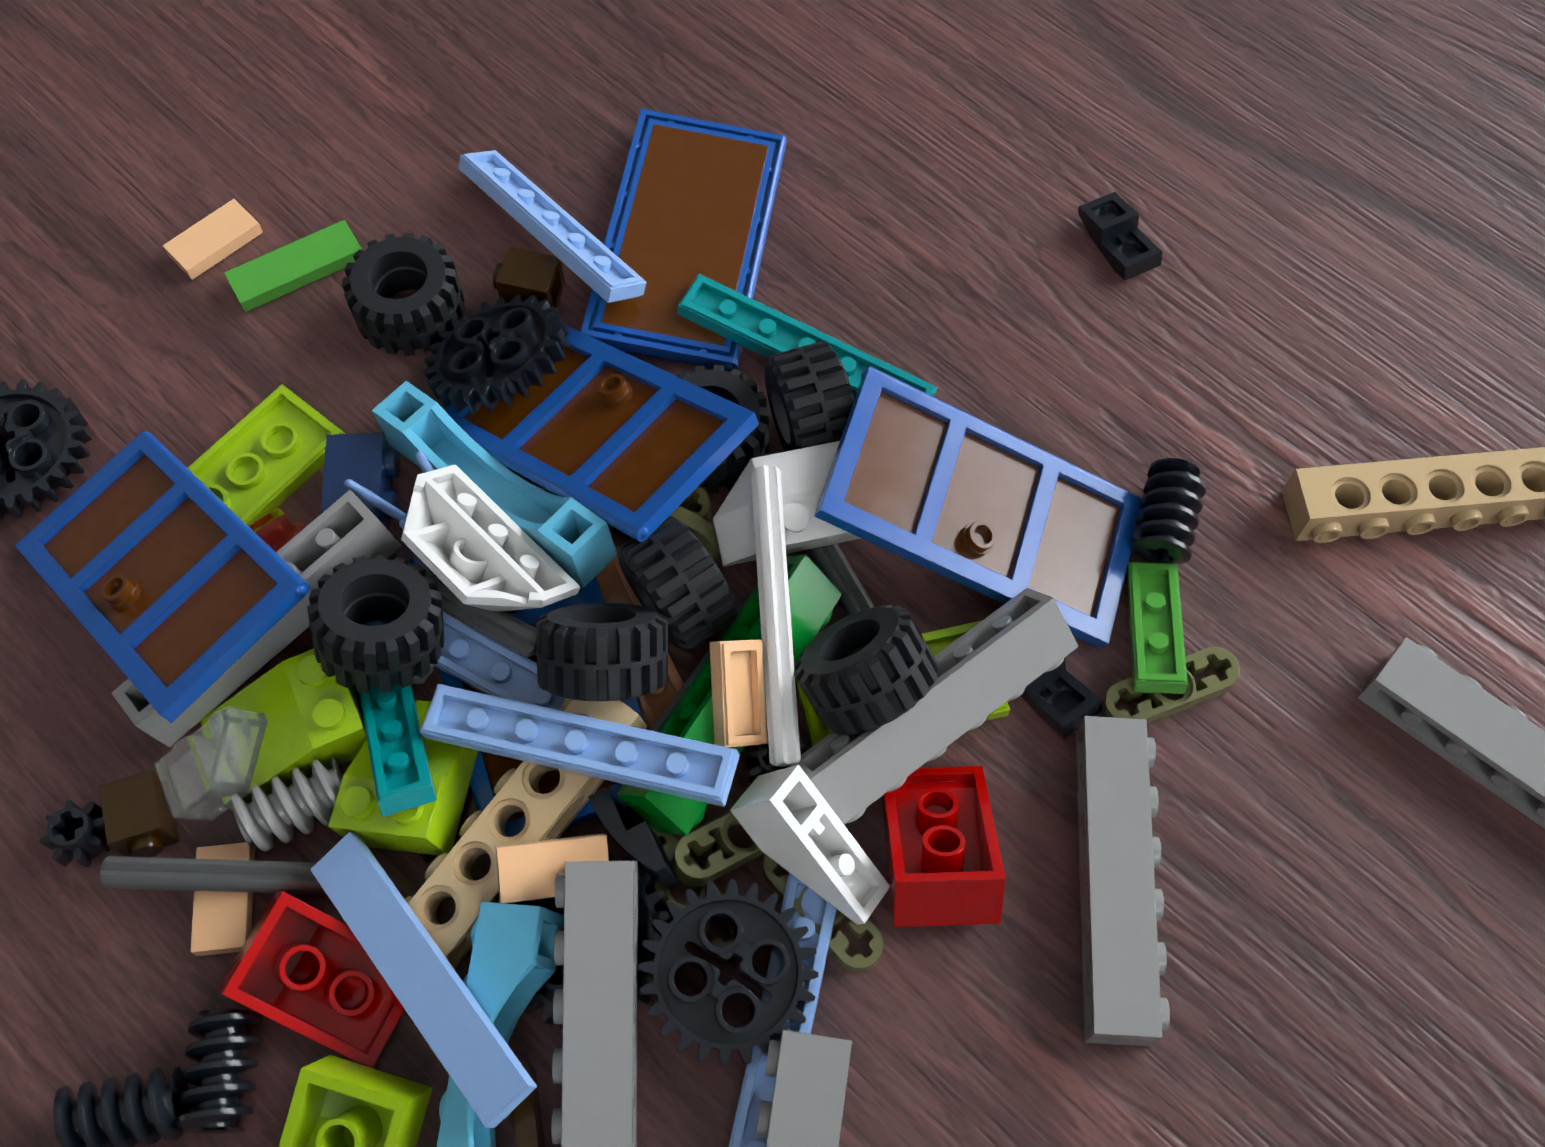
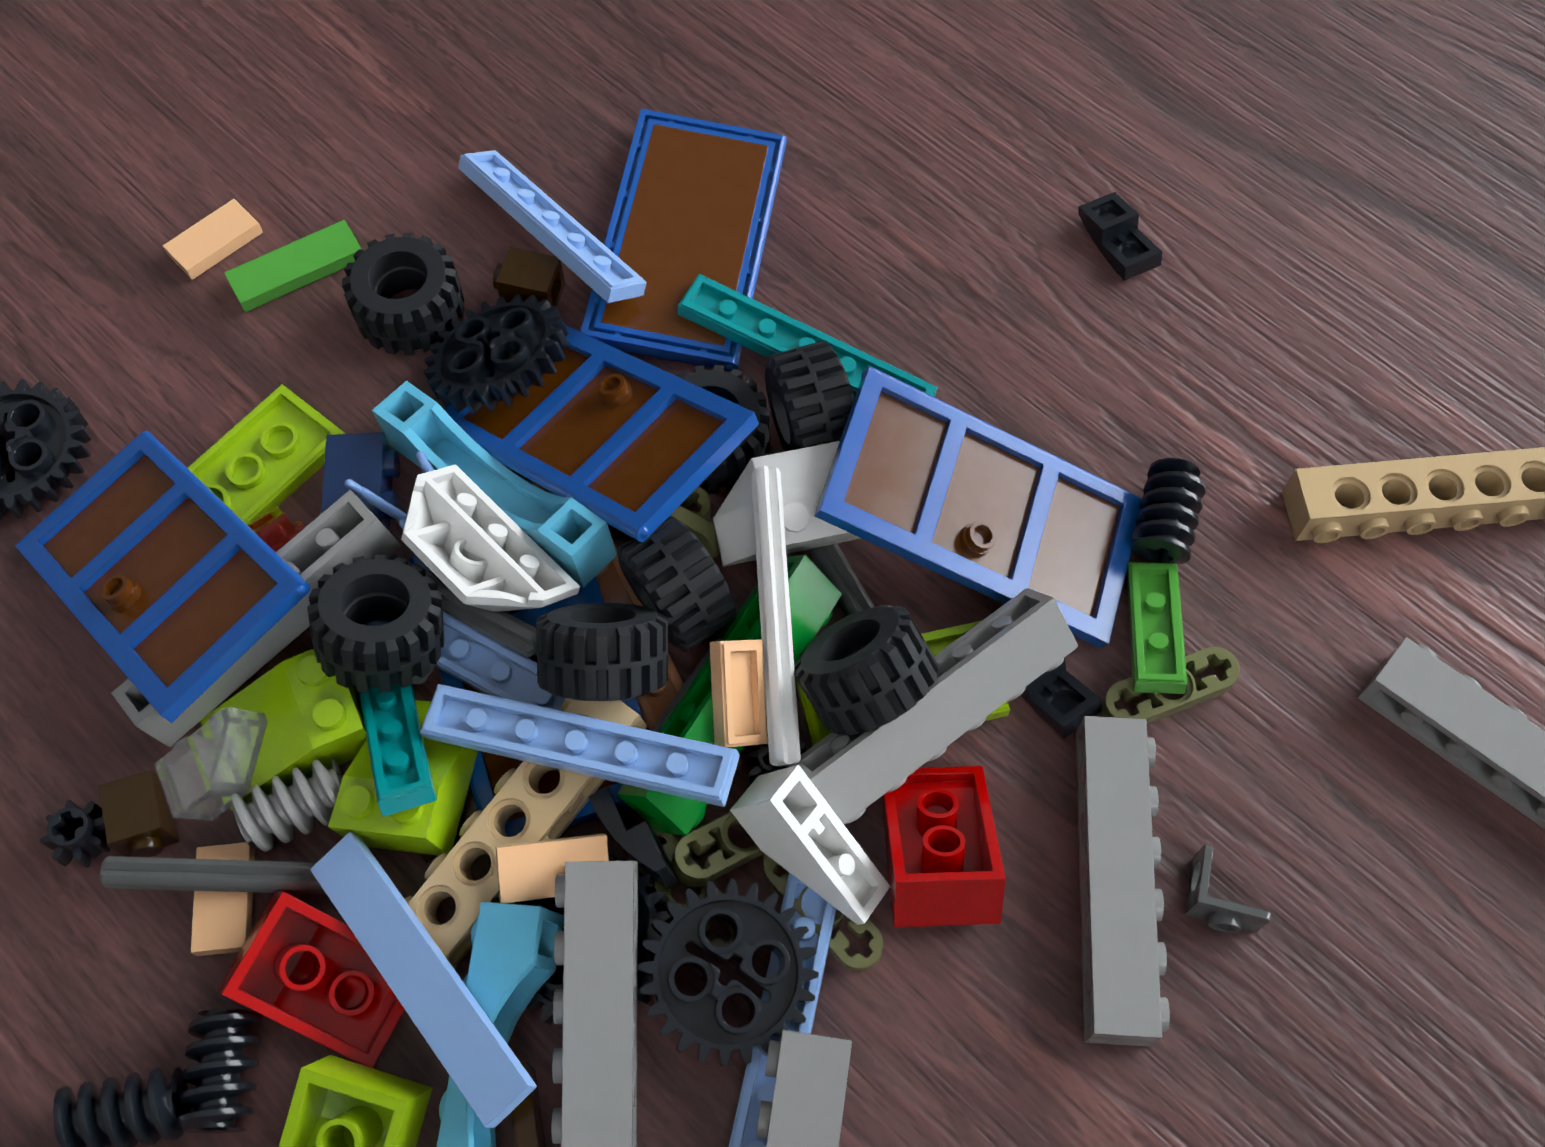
none -> dark grey bracket [1185,844,1271,933]

